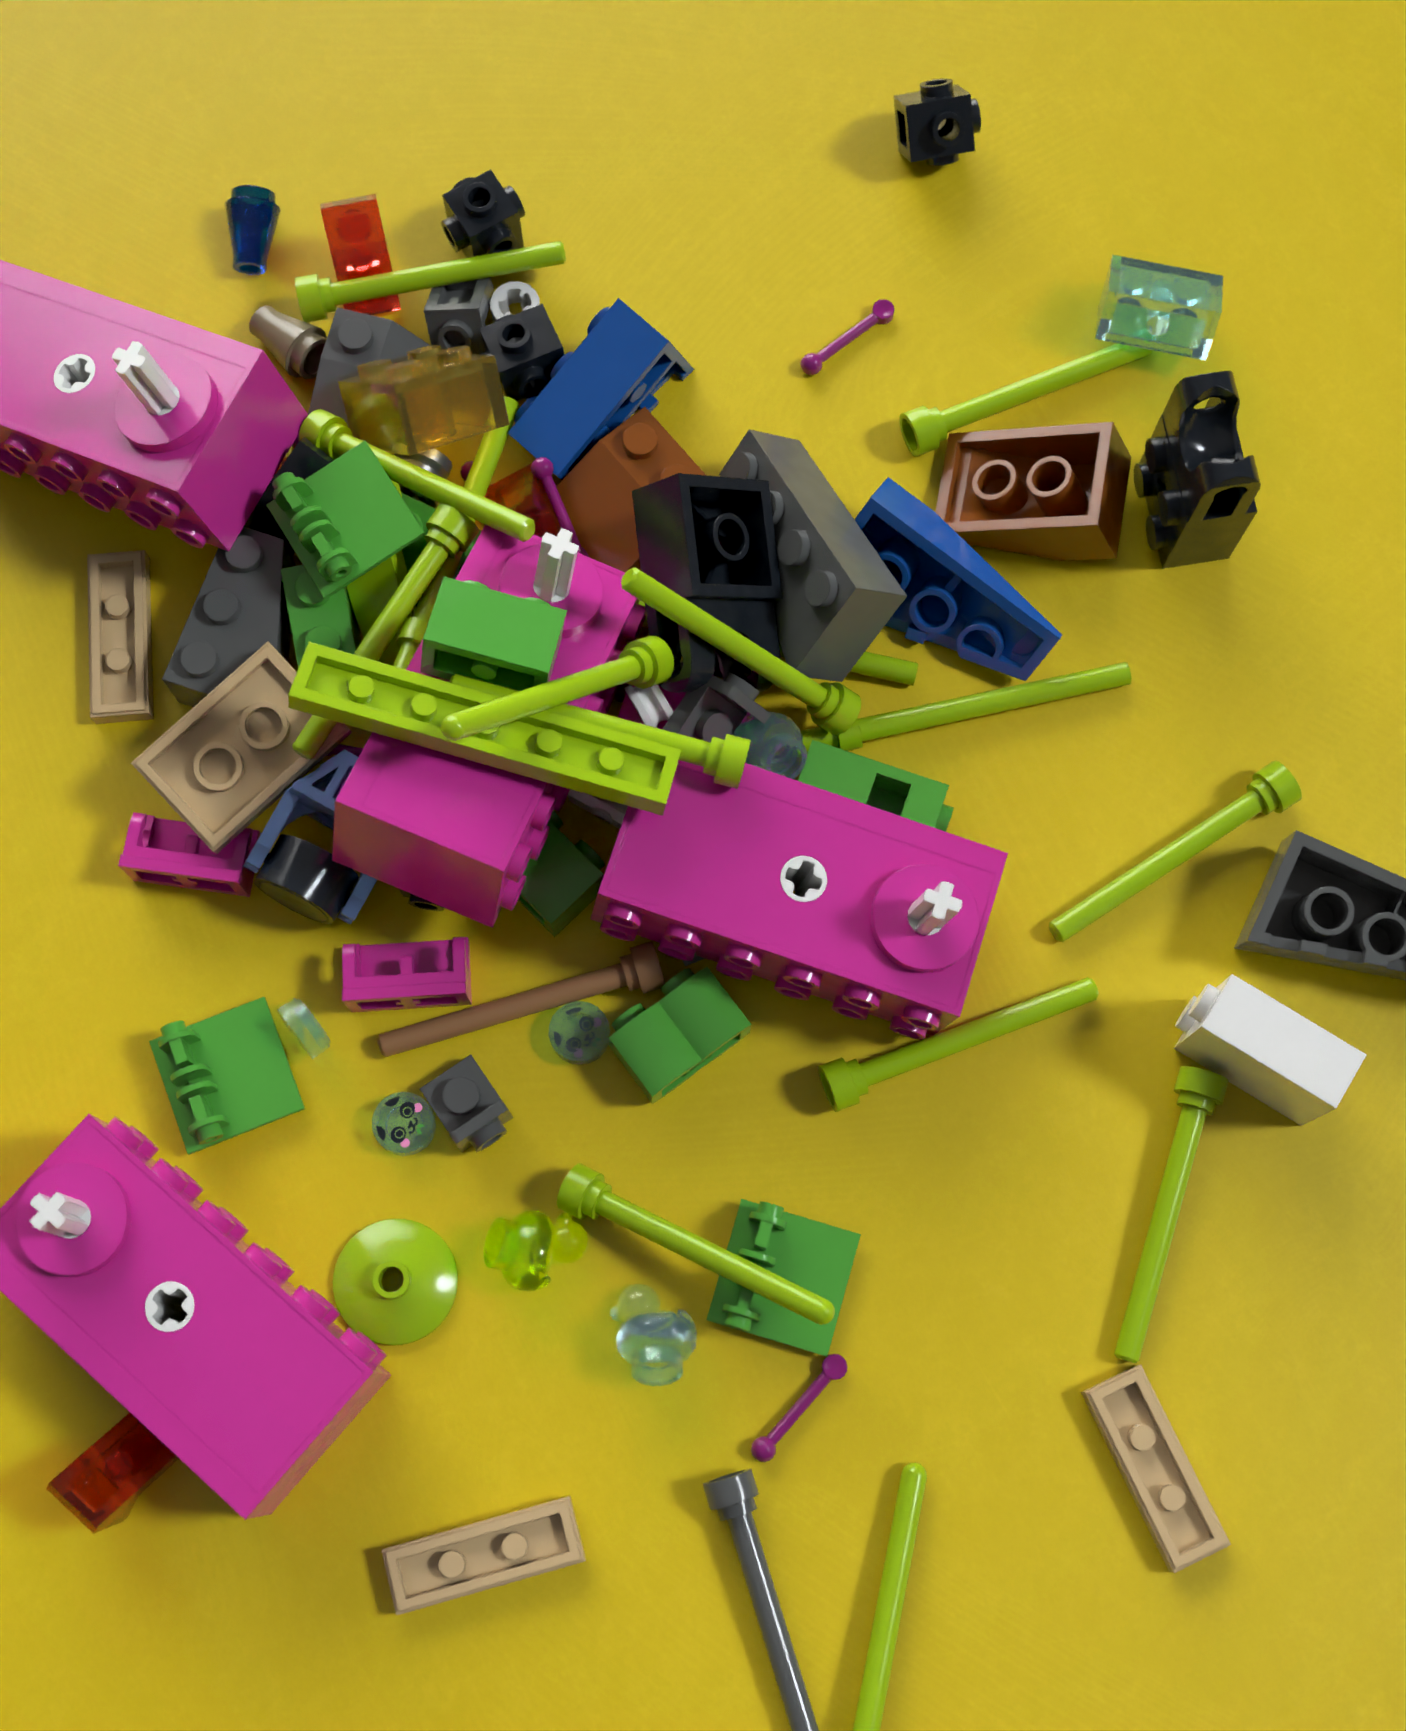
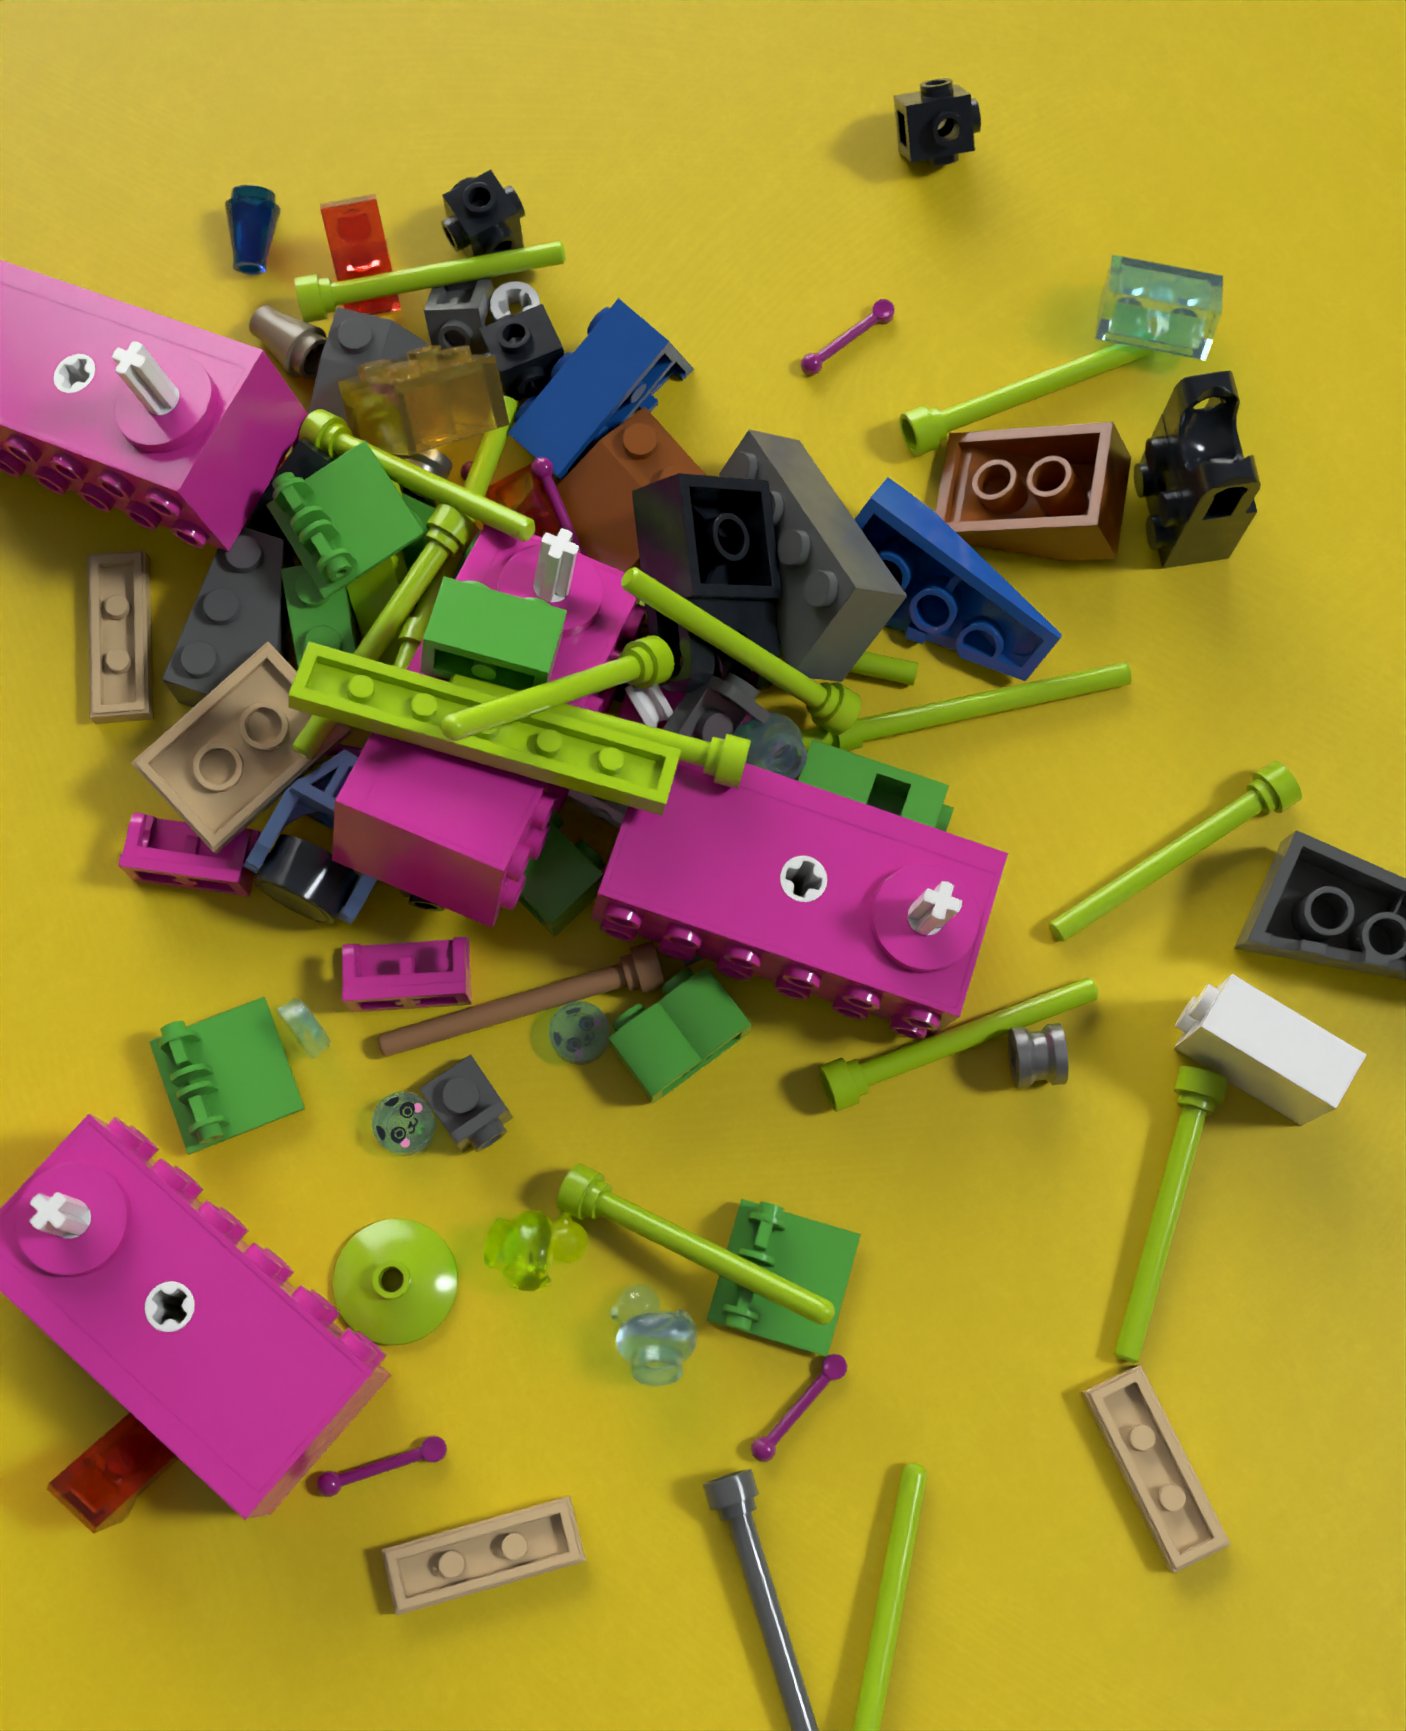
none -> magenta hinge [317,1436,447,1497]
none -> flat silver wheel [1008,1023,1069,1089]

